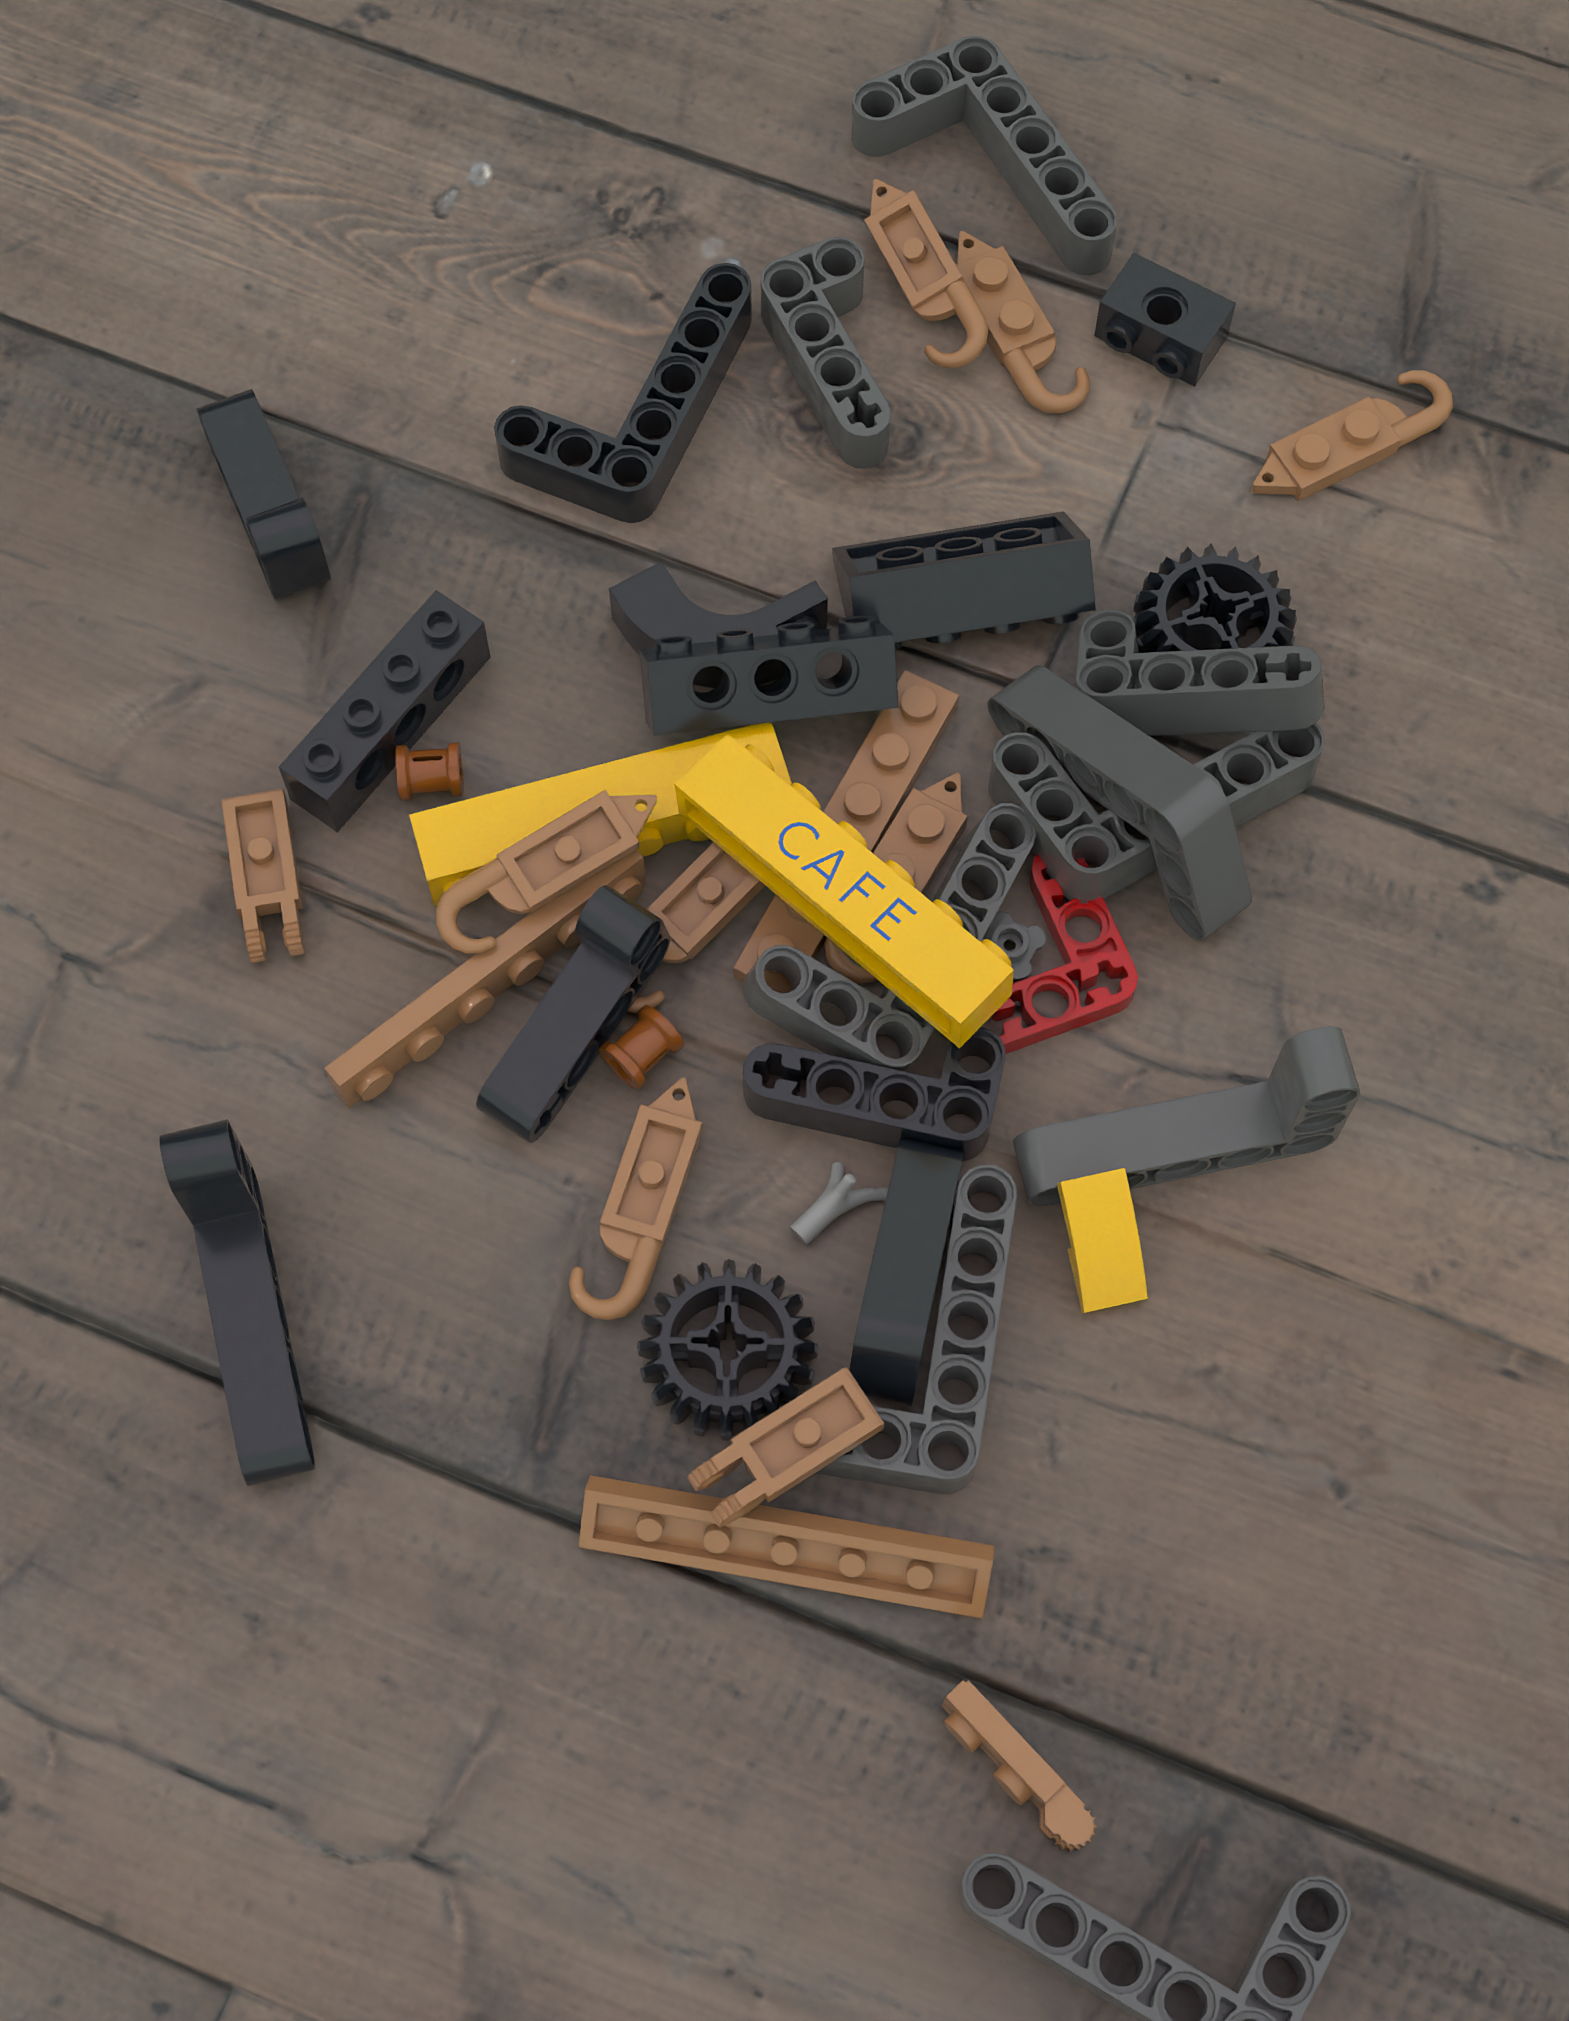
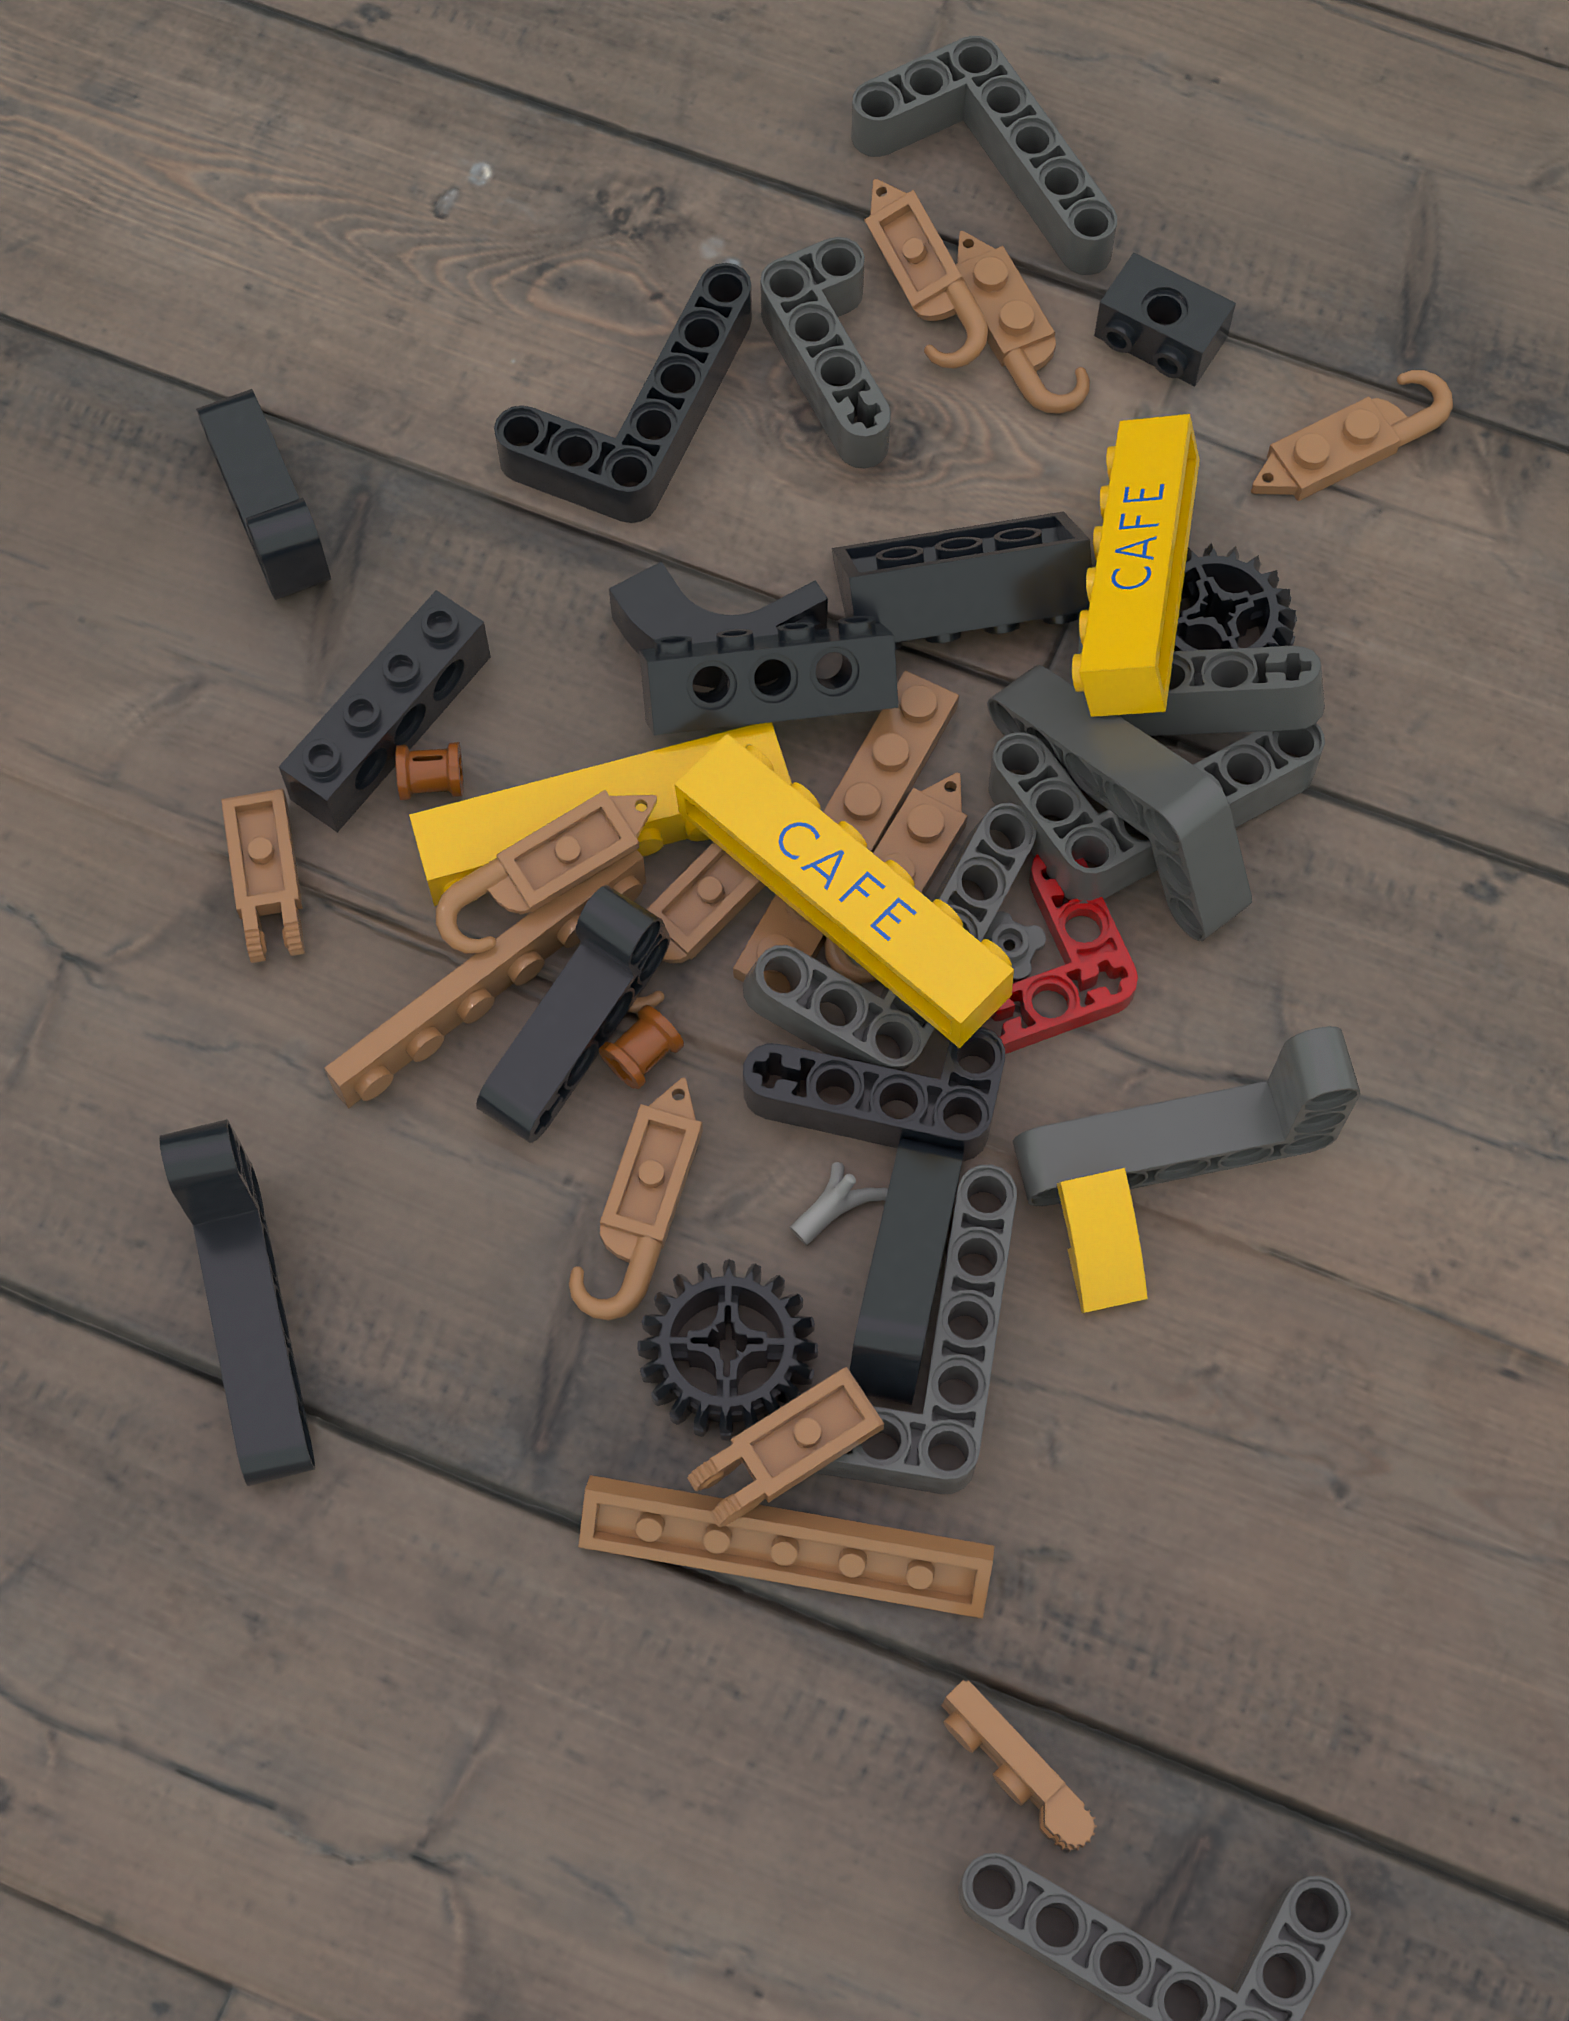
none -> yellow brick [1072,414,1200,717]

